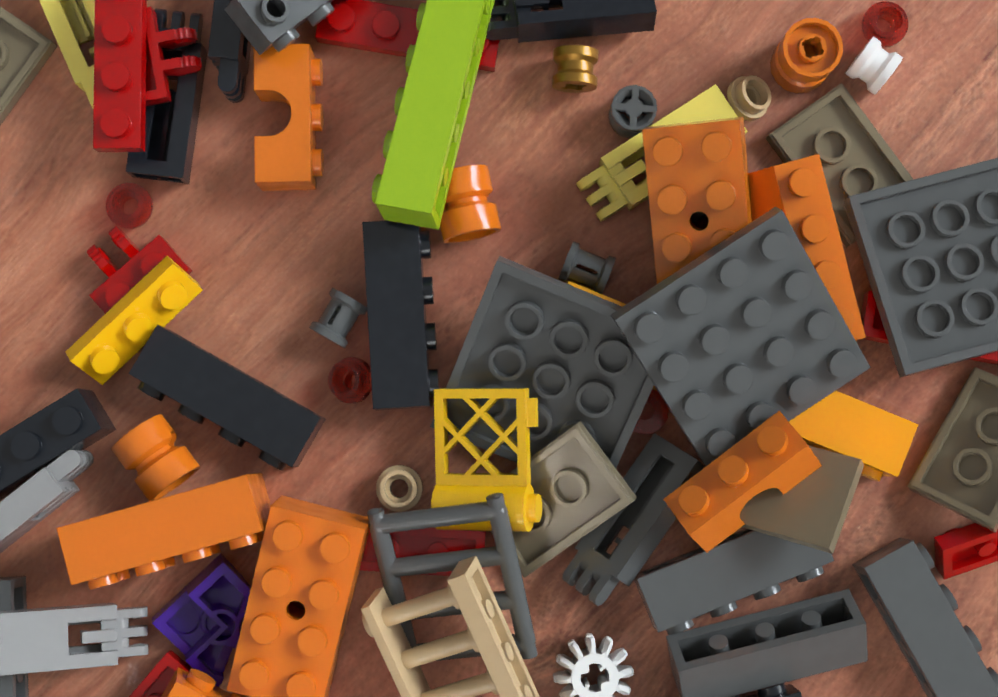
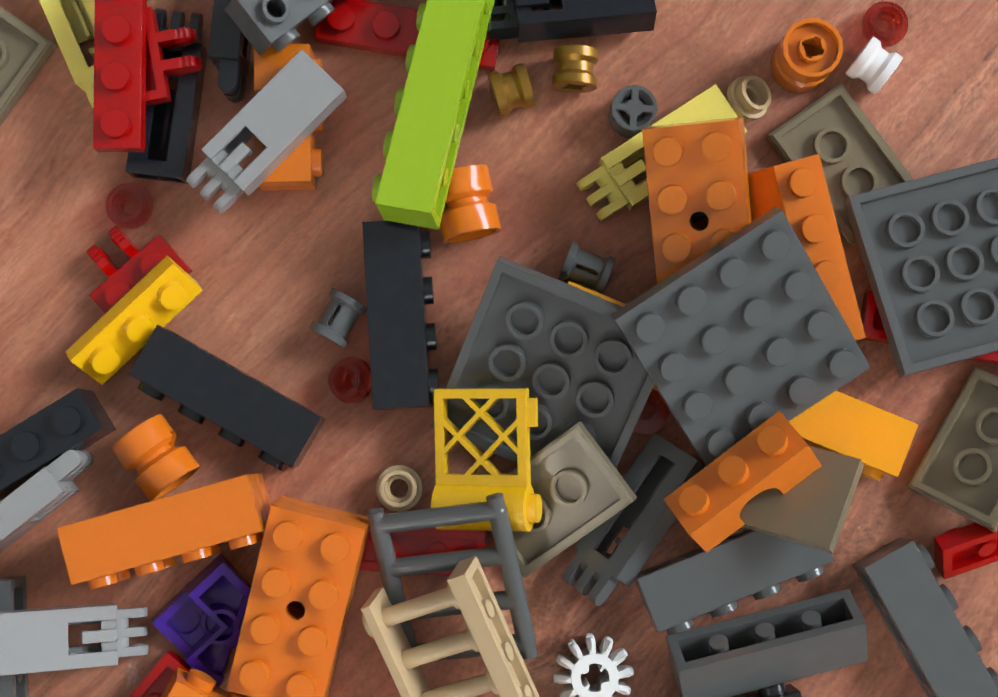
none -> light grey hinge [186,49,347,214]
none -> pearl gold wheel [487,63,535,117]

